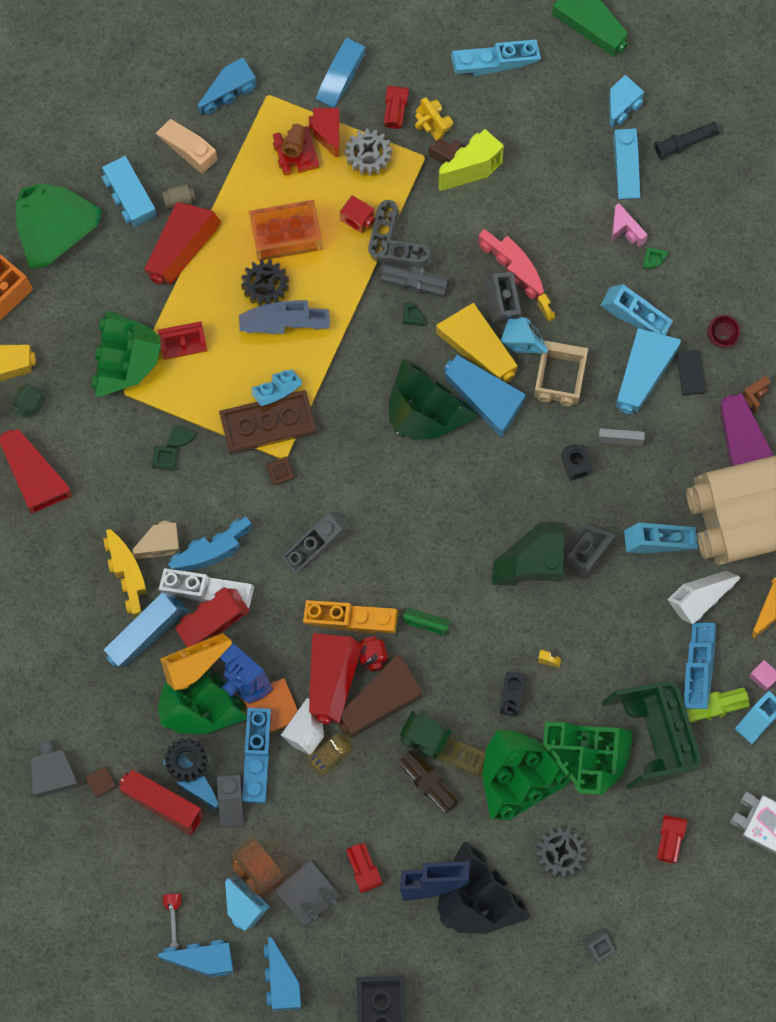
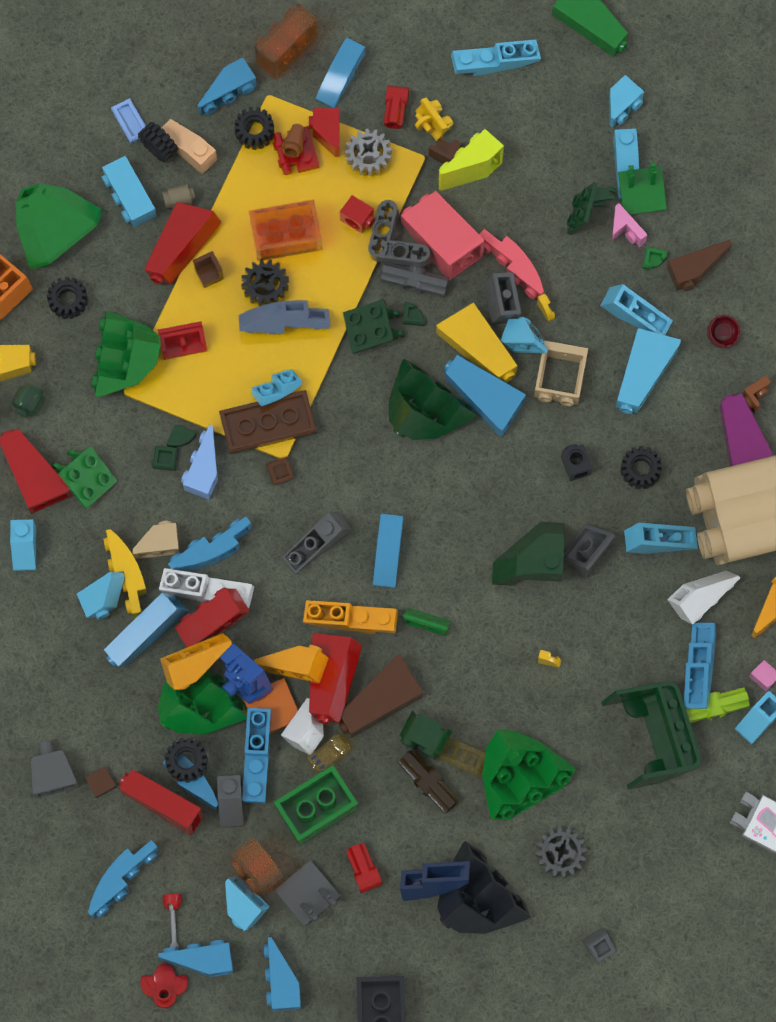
red head [359,636,389,672] -> none
black leg [499,671,527,717] -> none
green brick [543,721,633,795] -> none
light grey tile [598,428,645,446] -> none
black pin [654,122,720,160] -> none
red piece [657,814,687,864] -> none
black tile [676,350,705,396] -> none
none -> medium azure slope [10,519,36,571]
none -> black tyre [47,276,88,319]
none -> green plate [51,446,117,509]
none -> medium azure slope [77,572,125,620]
none -> dark azure slope [88,840,159,919]
none -> light blue tile [111,98,146,144]
none -> black tyre [138,122,178,162]
none -> red plate [140,962,188,1009]
none -> light blue slope [181,425,218,500]
none -> reddish brown panel [193,251,224,288]
none -> black tyre [234,107,274,150]
none -> light orange slope [254,645,329,683]
none -> clear orange brick [255,3,319,81]
none -> green brick [274,765,359,846]
none -> dark green plate [343,299,405,354]
none -> dark azure slope [373,514,403,588]
none -> coral slope [401,191,485,281]
none -> dark green plate [567,182,617,235]
none -> green plate [618,162,667,215]
none -> black tyre [621,446,662,489]
none -> reddish brown slope [667,240,732,291]

